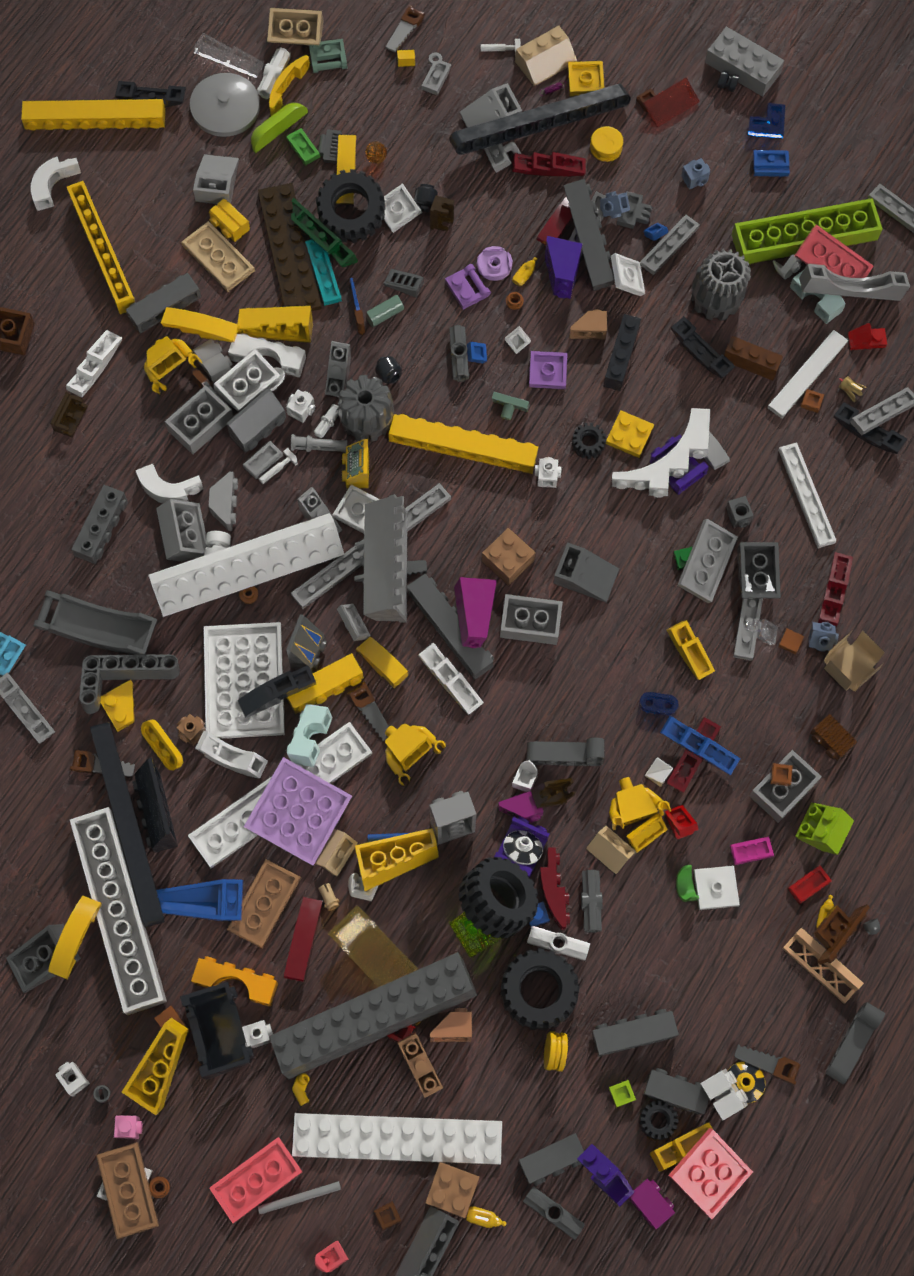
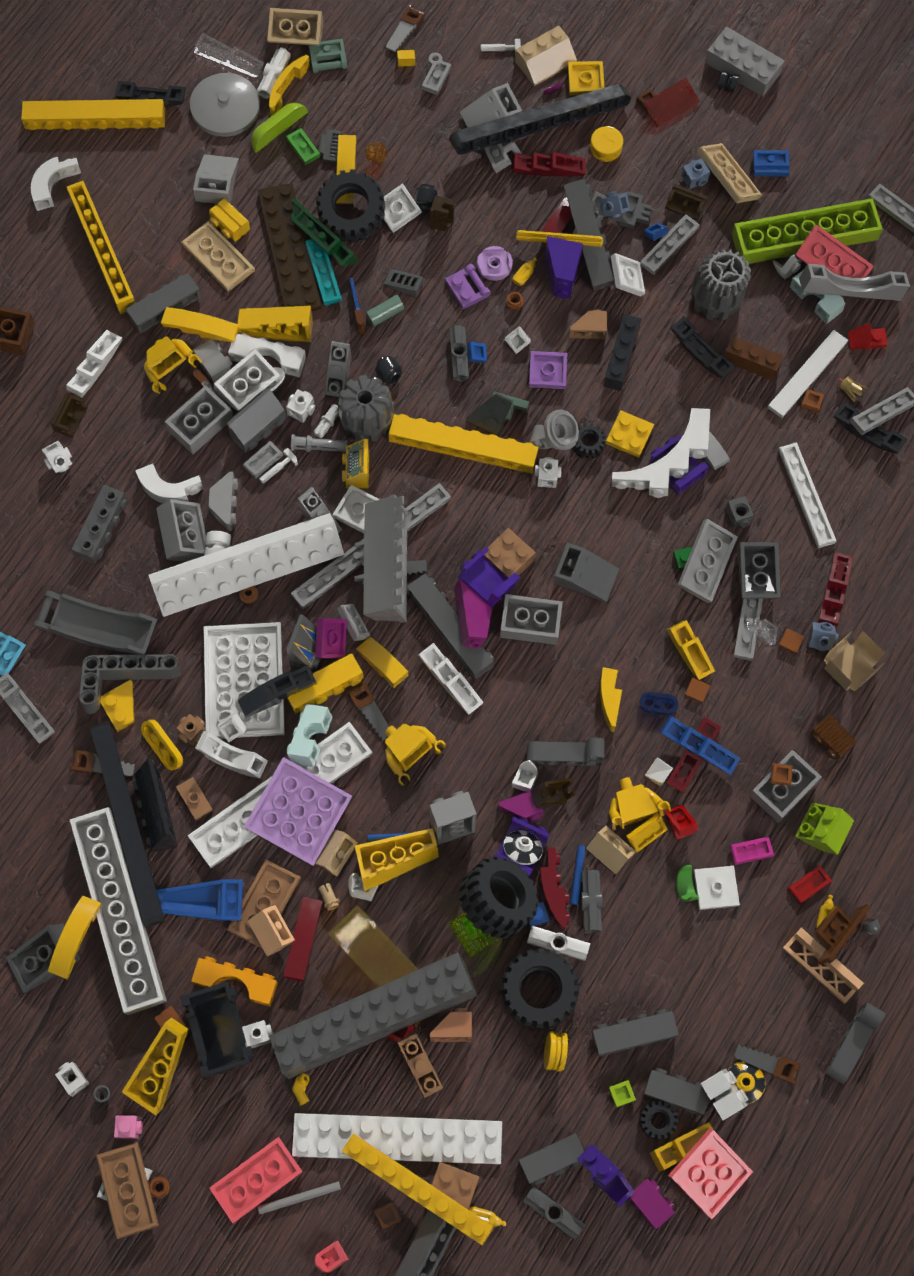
clear blue plate [748,103,786,138] -> none
none -> white brick [42,441,72,473]
none -> medium nougat plate [176,777,213,821]
none -> white slope [217,712,247,742]
none -> light nougat brick [248,905,295,956]
none -> magenta plate [315,618,347,658]
none -> yellow plate [342,1133,494,1246]
none -> dark purple panel [458,547,520,608]
none -> pearl dark grey wing [466,393,513,435]
none -> yellow axle [516,230,603,247]
none -> light grey piece [530,409,579,451]
none -> blue bar [570,845,586,906]
none -> yellow slope [600,667,622,732]
none -> dark brown hinge [665,184,707,221]
none -> dark orange tile [685,678,710,704]
none -> tan tile [697,143,762,203]

